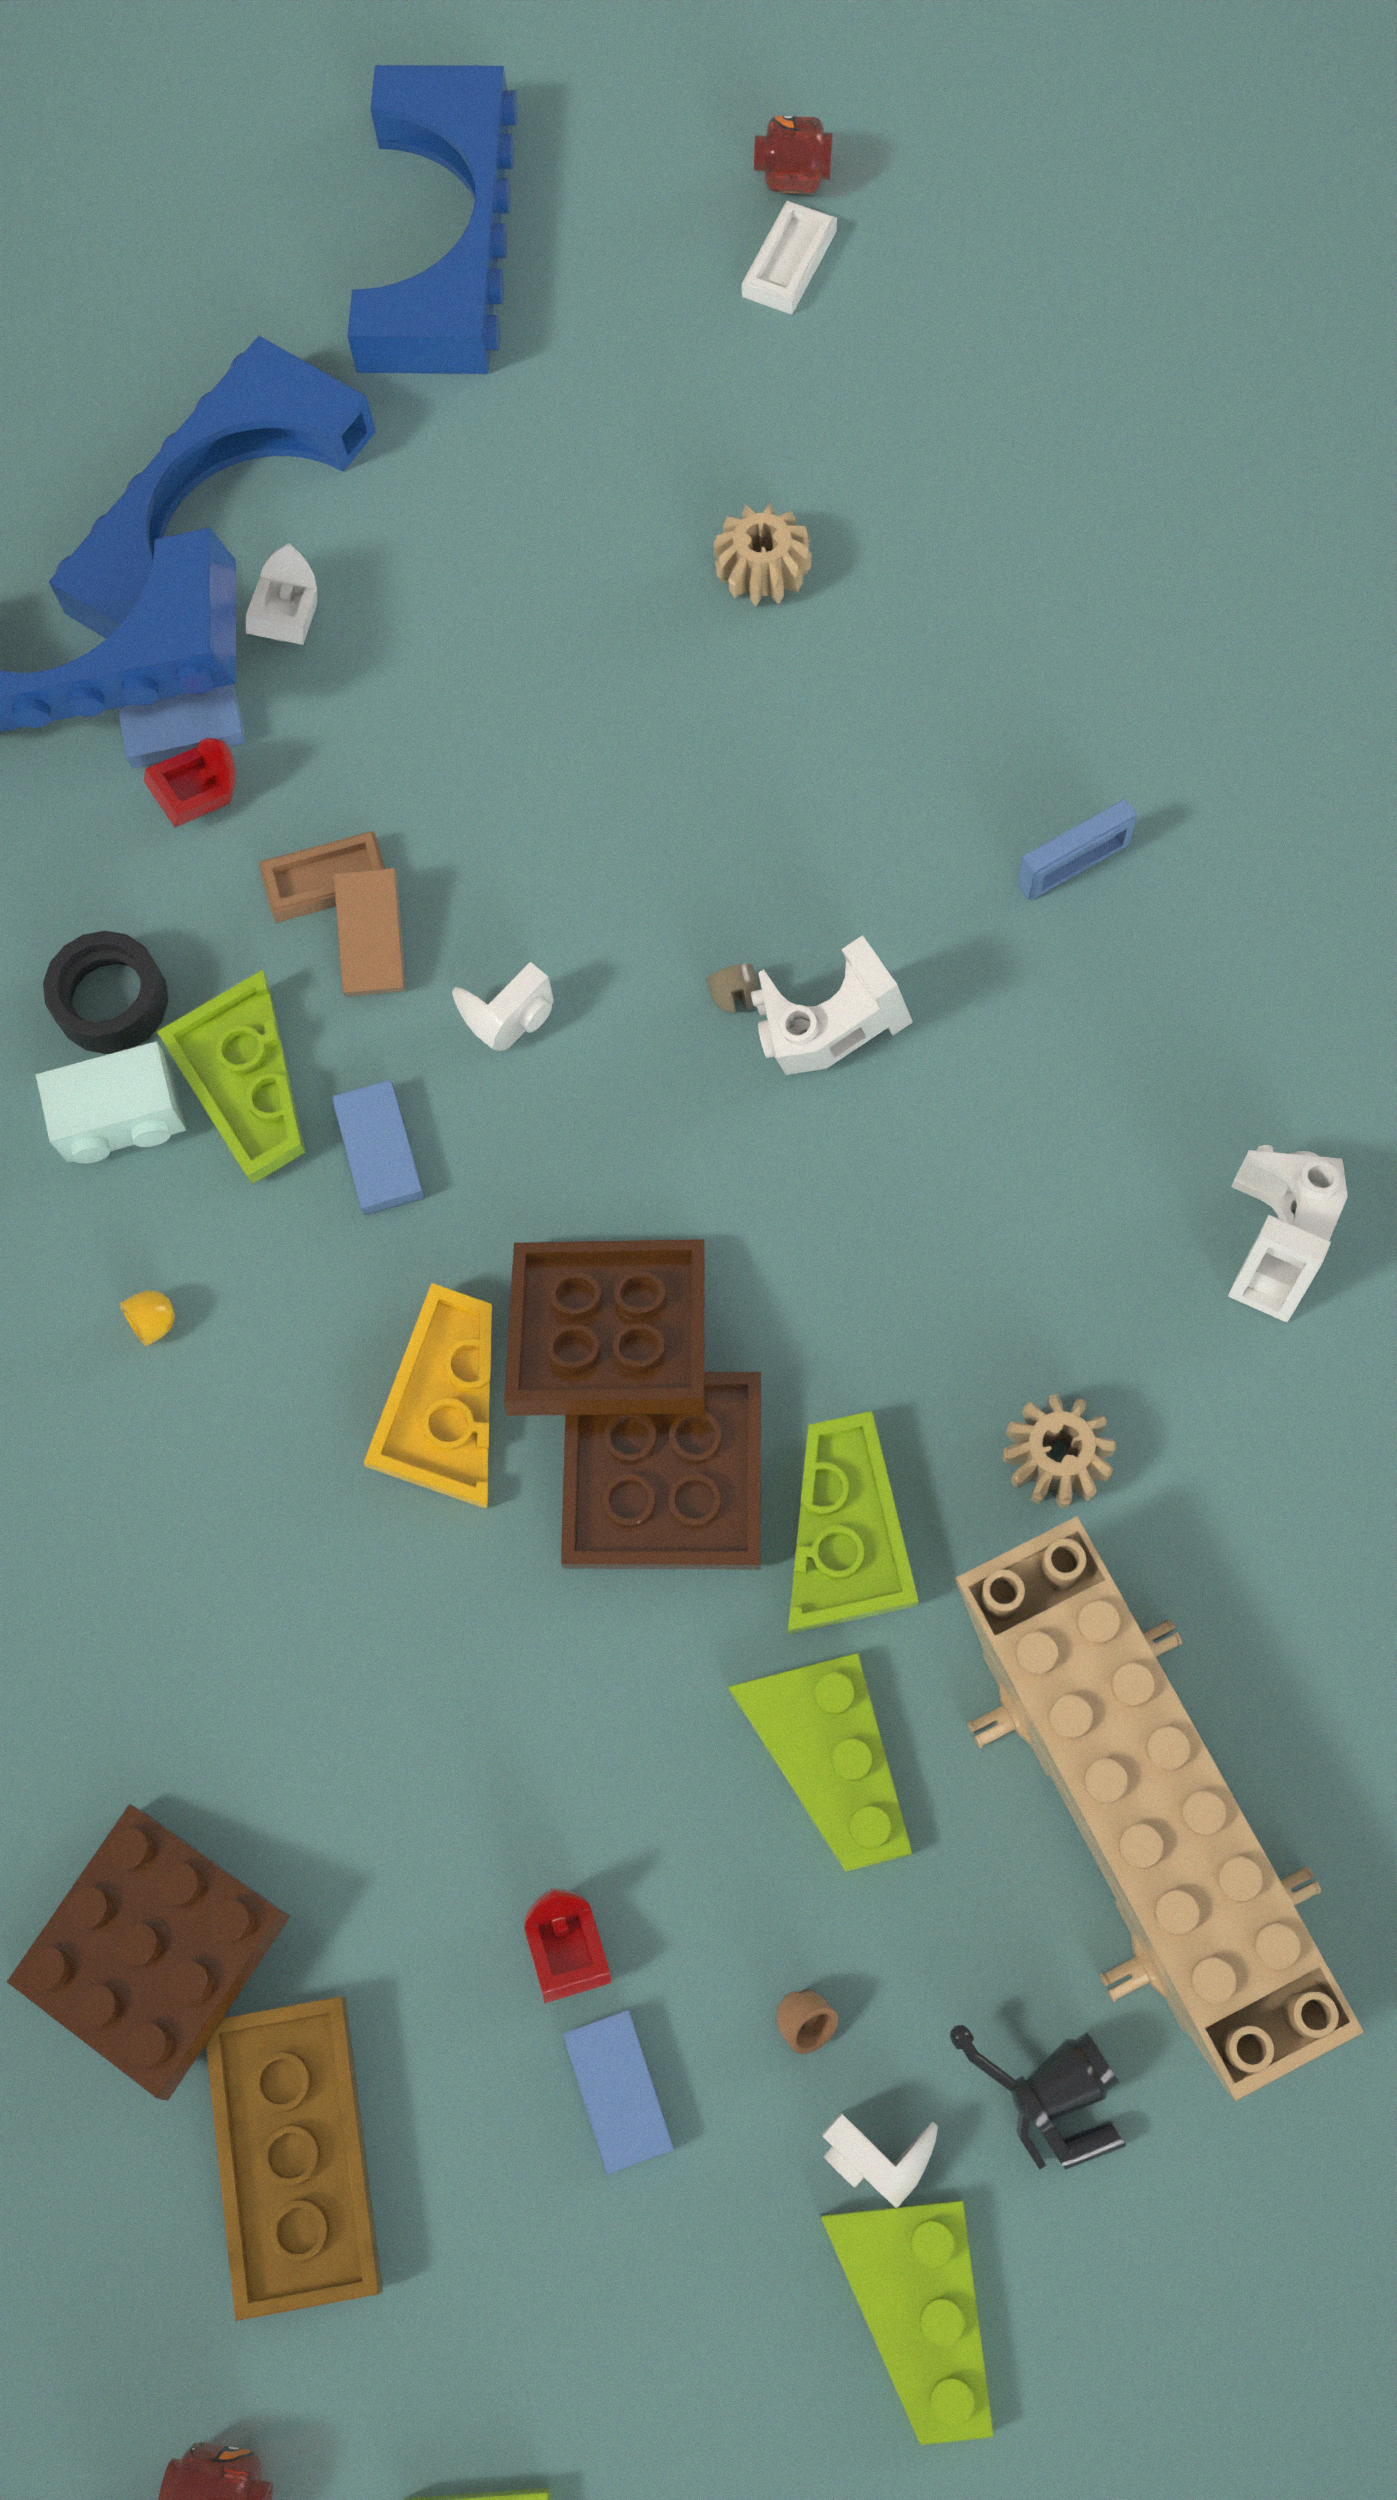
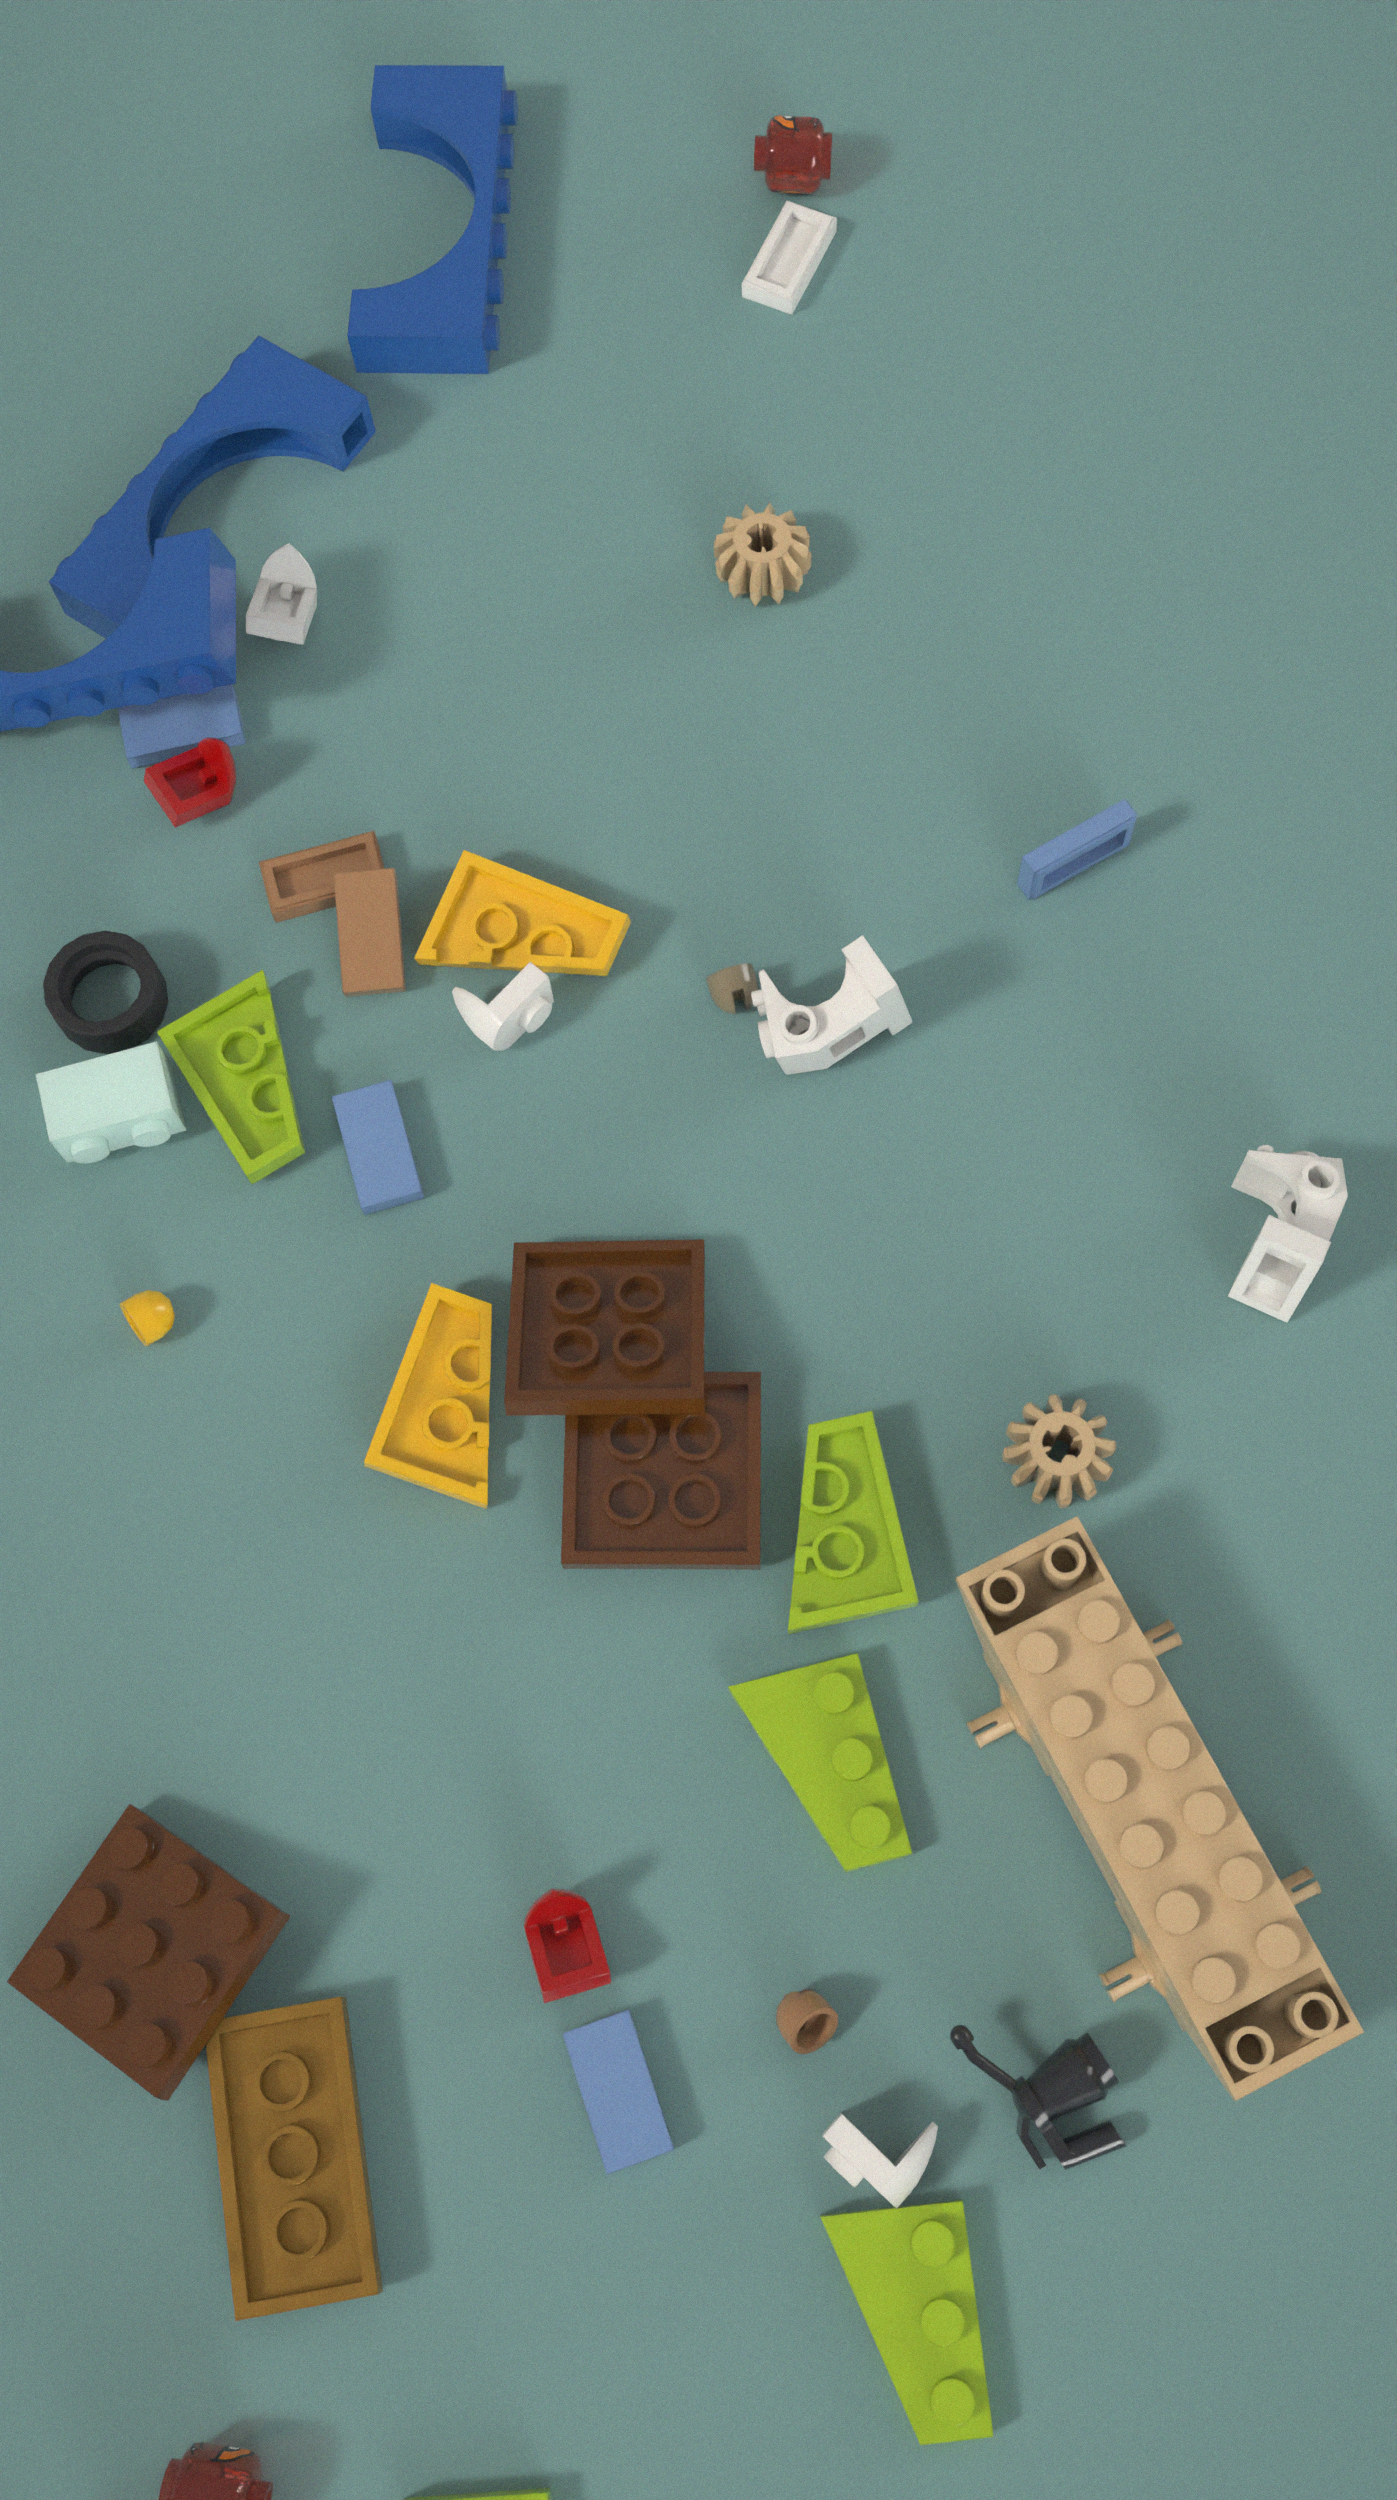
none -> yellow wing [414,850,631,976]

